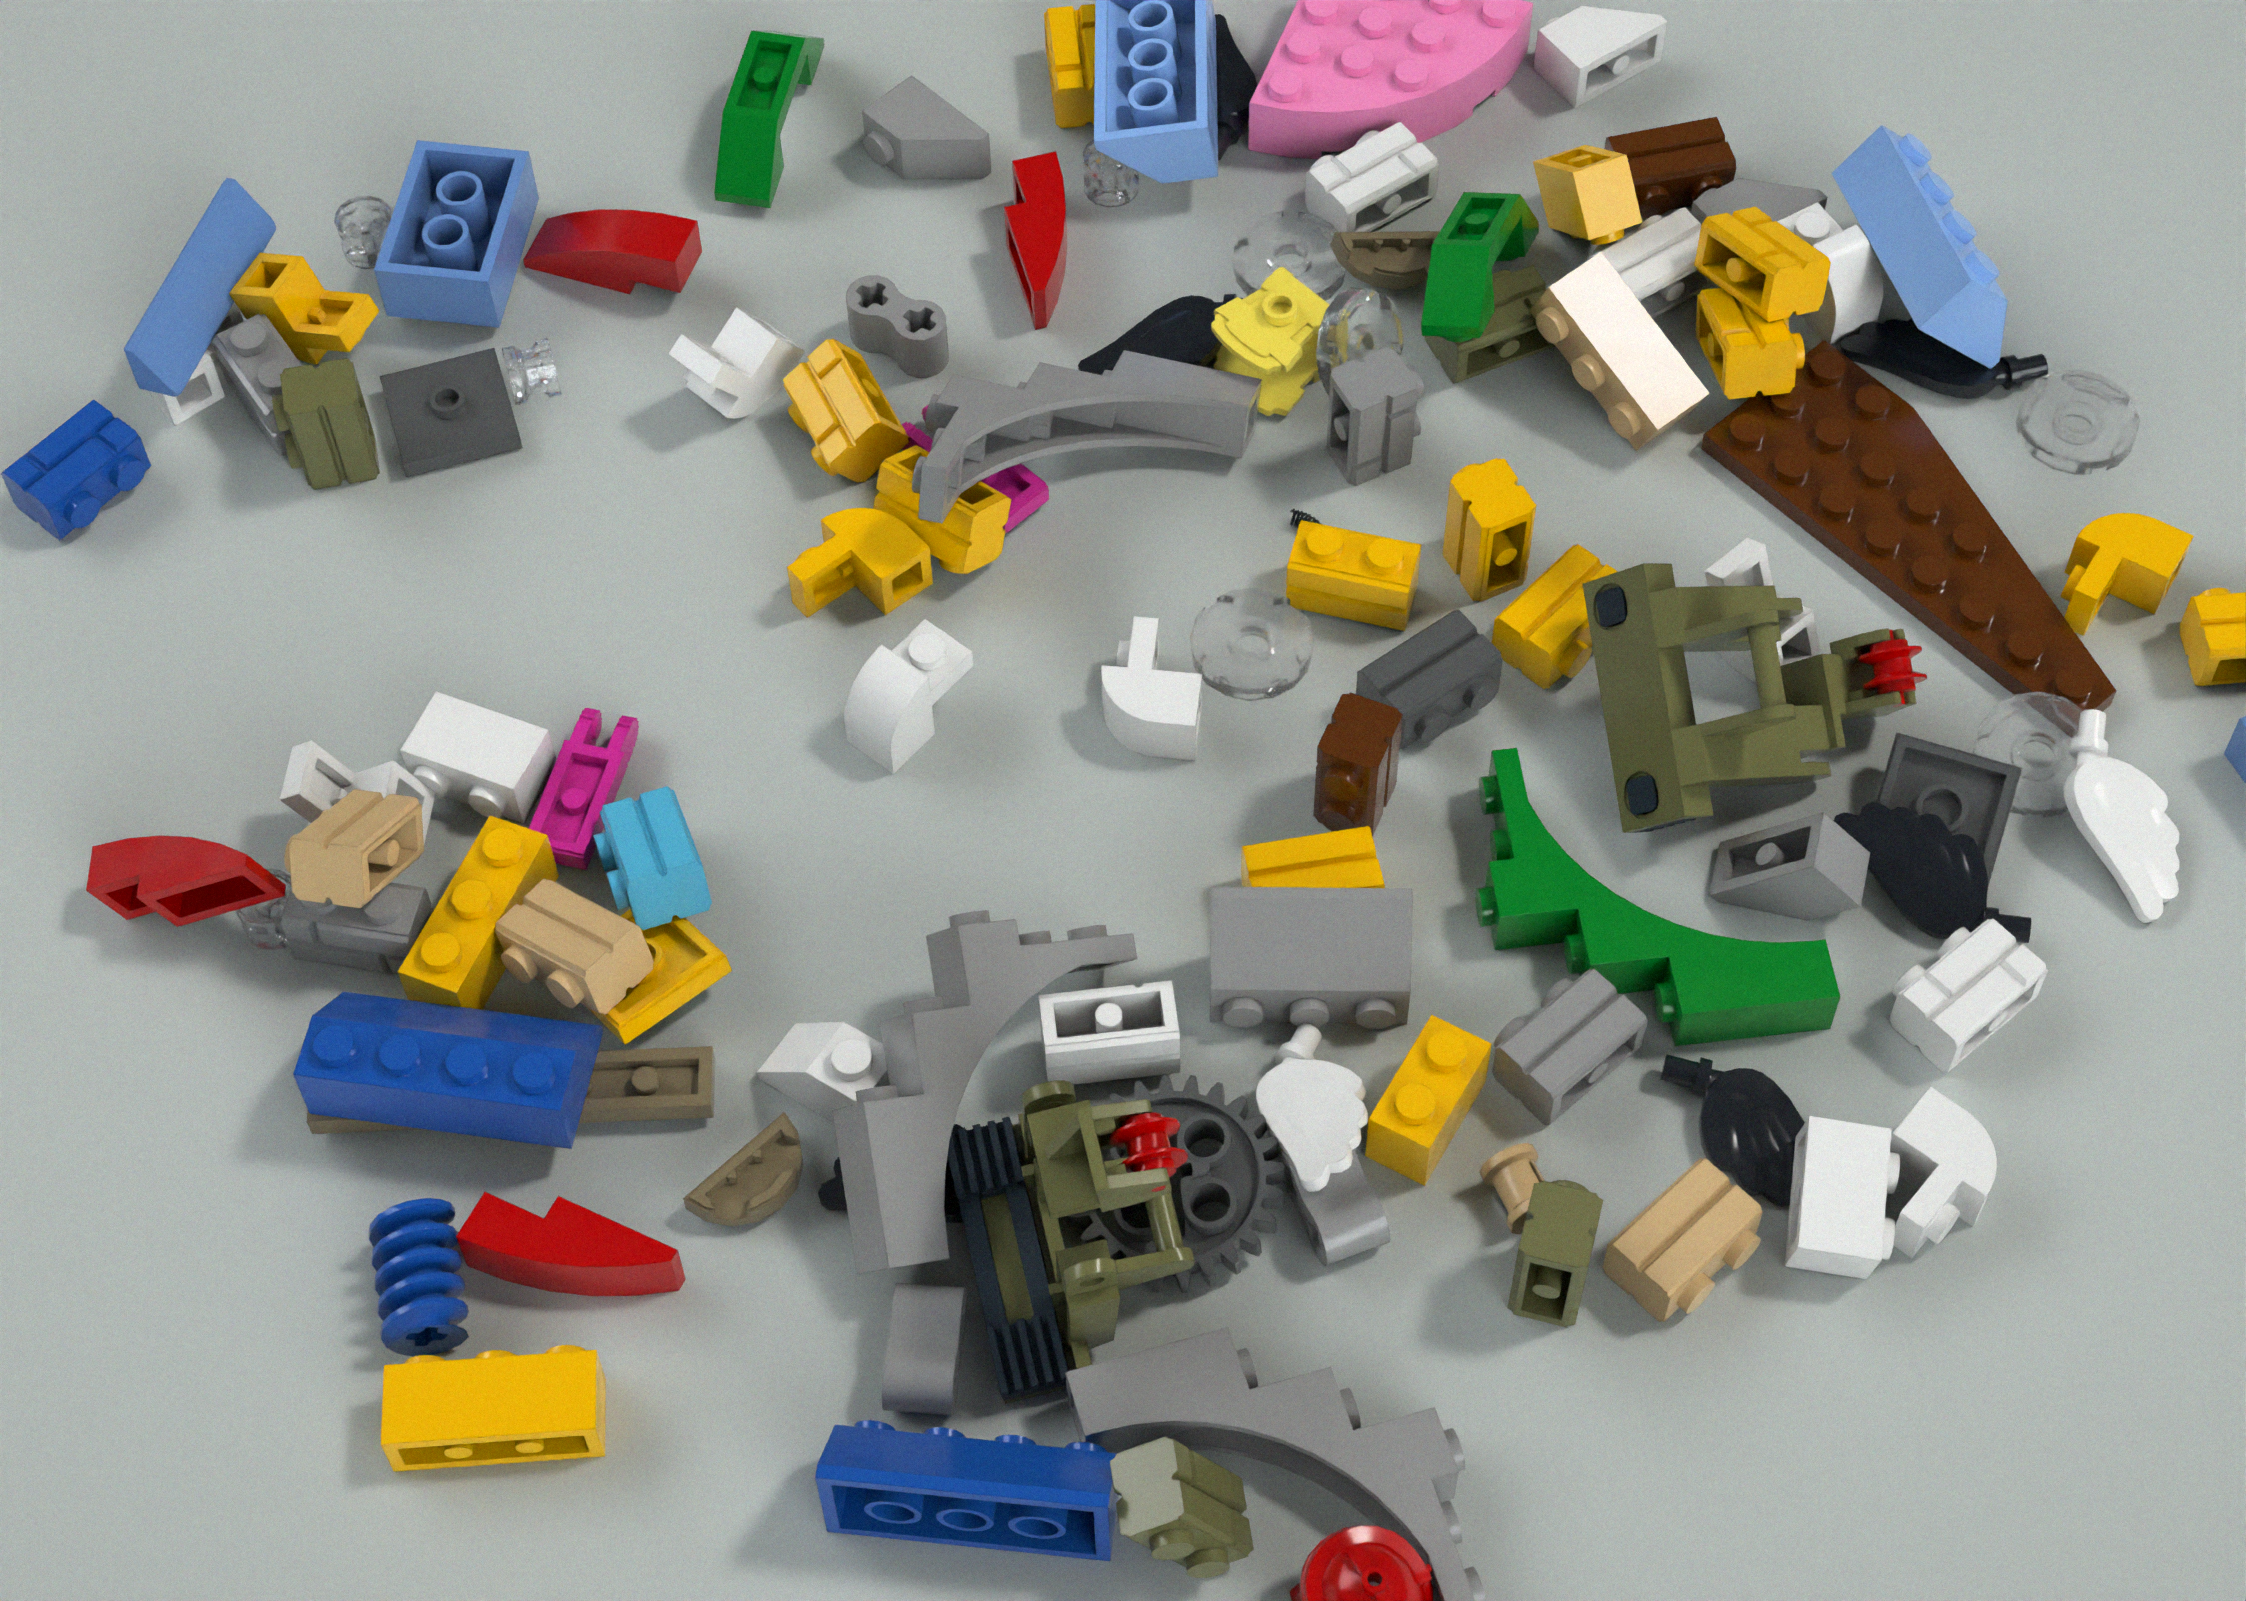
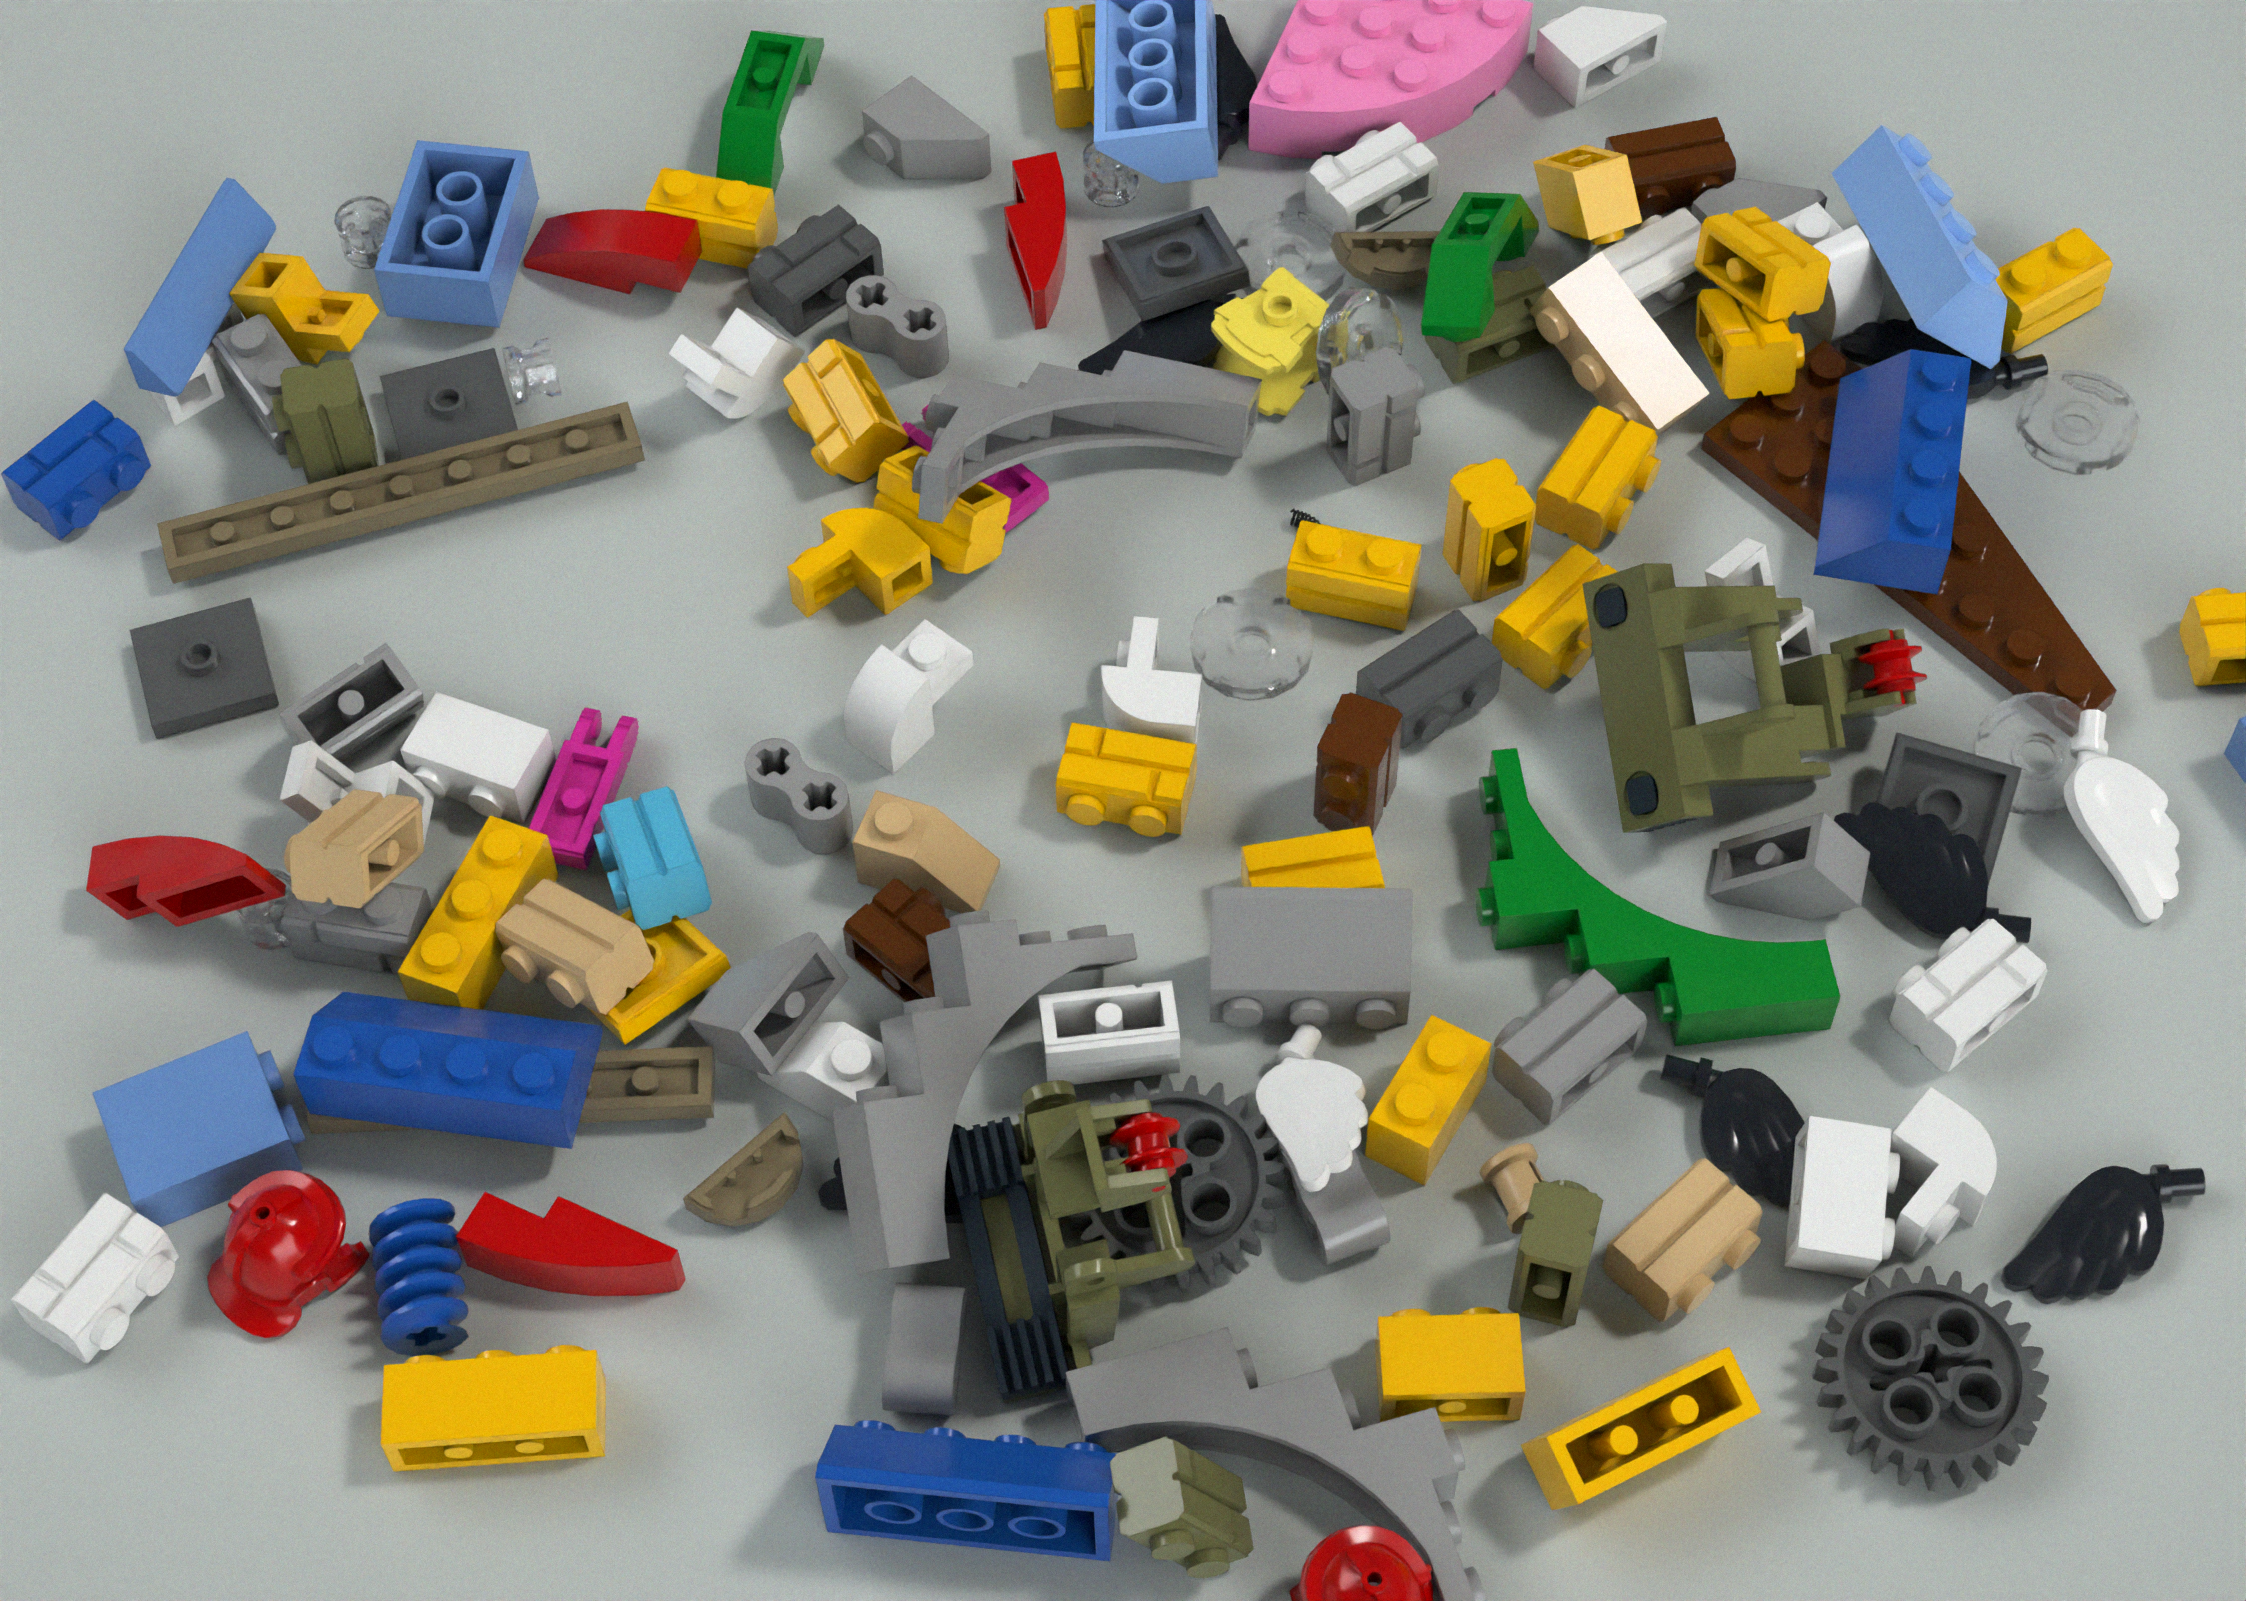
yellow brick [2061,513,2194,636] -> none
none -> white brick [11,1193,179,1363]
none -> medium blue brick [92,1031,306,1227]
none -> dark grey plate [130,597,279,738]
none -> dark tan plate [157,401,645,584]
none -> red helmet [207,1170,370,1338]
none -> light grey brick [279,643,424,762]
none -> yellow brick [645,167,778,269]
none -> light grey slope [688,932,849,1076]
none -> light grey axle [744,738,854,855]
none -> dark grey brick [747,204,884,336]
none -> reddish brown brick [842,878,950,1002]
none -> tan slope [852,790,1000,913]
none -> yellow brick [1055,722,1197,837]
none -> dark grey plate [1102,206,1251,321]
none -> yellow brick [1375,1307,1526,1422]
none -> yellow brick [1521,1347,1761,1510]
none -> yellow brick [1535,405,1661,550]
none -> dark grey gear [1812,1266,2049,1491]
none -> blue slope [1813,349,1971,594]
none -> yellow brick [1995,227,2113,354]
none -> black animal [2001,1164,2206,1304]

